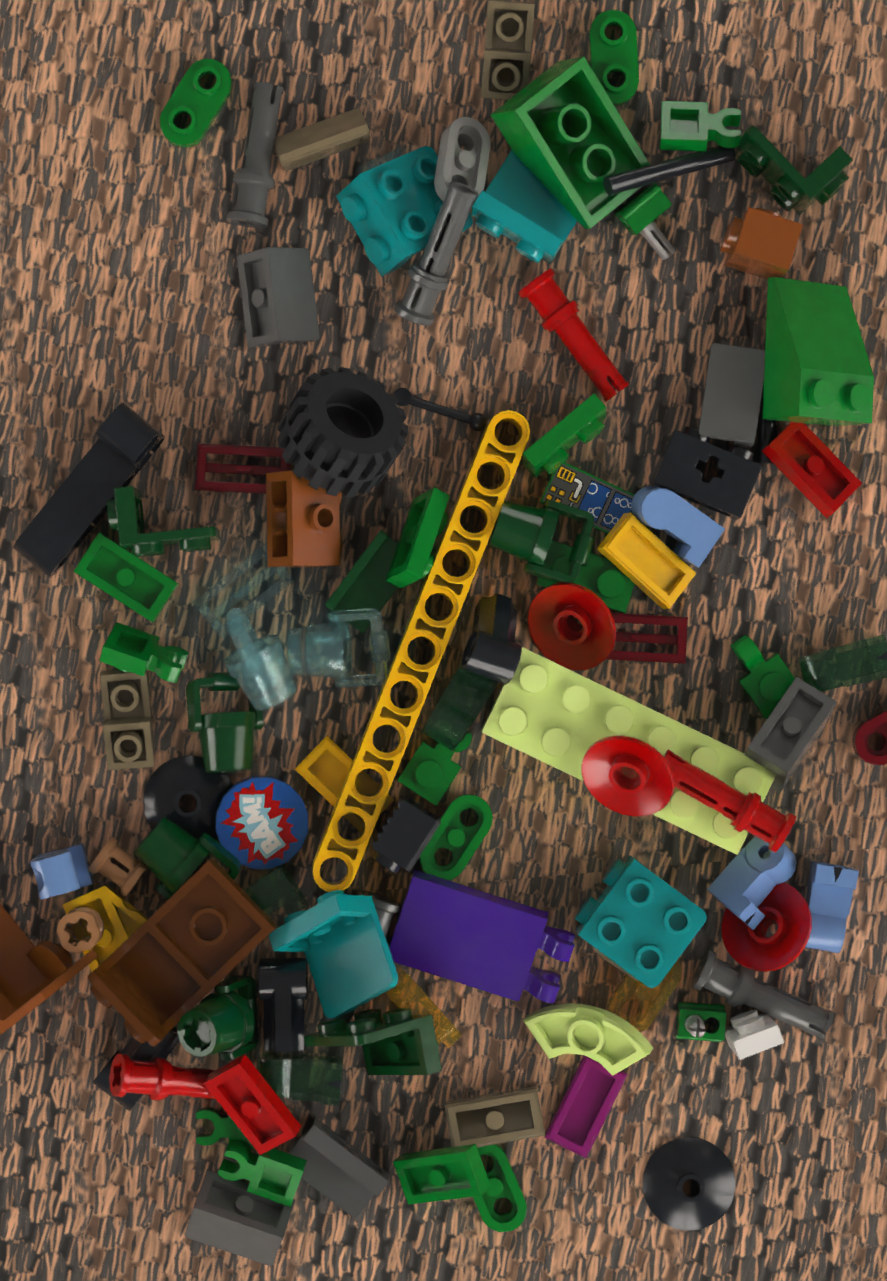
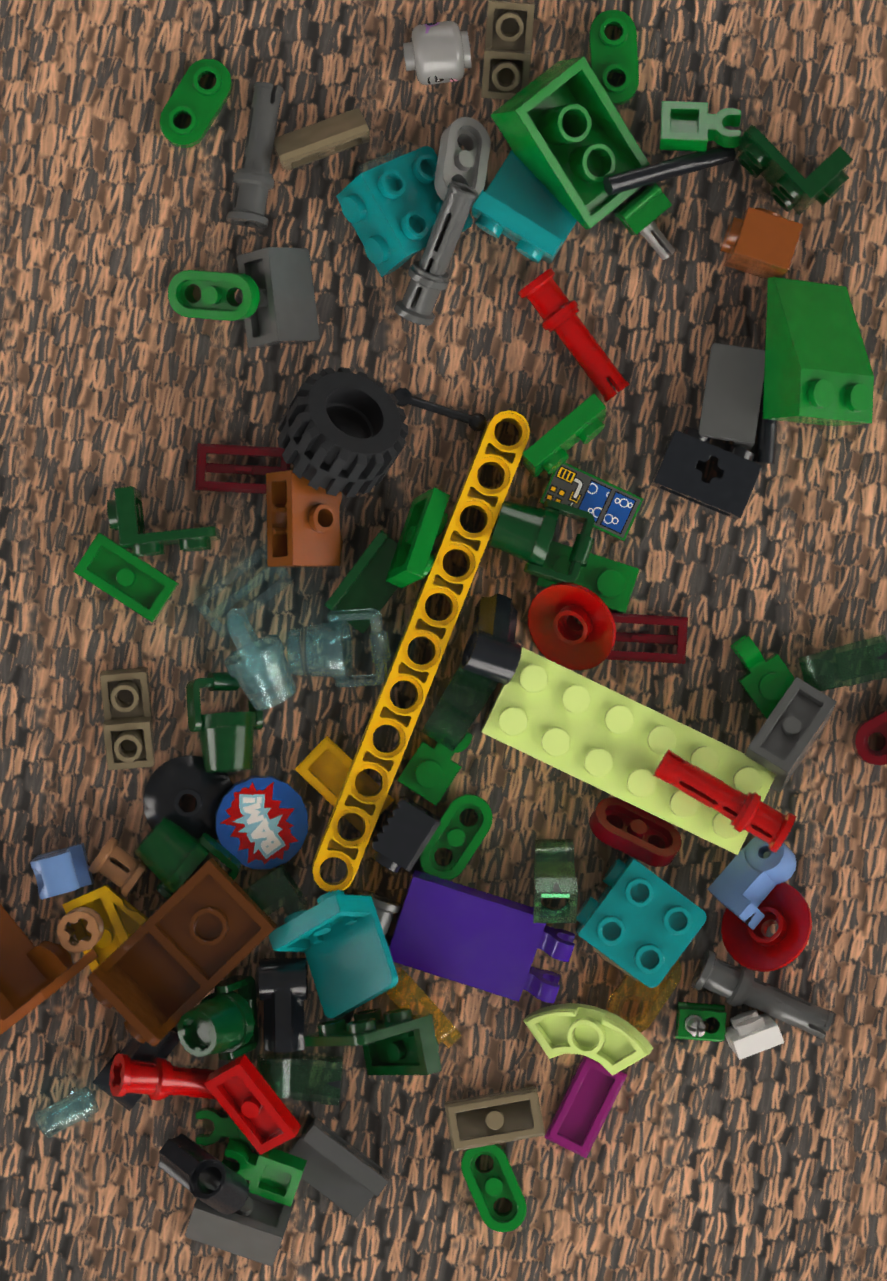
black beam [13,403,165,578] -> none
green plate [99,622,189,683] -> none
green plate [393,1144,491,1205] -> none
red dish [581,736,675,817] -> none
yellow tile [597,512,697,609] -> none
medium blue leg [631,486,725,568] -> none
black dish [642,1137,736,1231] -> none
red plate [762,422,862,518] -> none
medium blue leg [805,860,859,953] -> none
none -> clear light blue pin [35,1087,99,1139]
none -> black piece [158,1133,249,1215]
none -> green plate [168,270,260,321]
none -> light grey head [403,21,472,85]
none -> clear green leg [532,839,578,923]
none -> dark red plate [589,797,682,867]

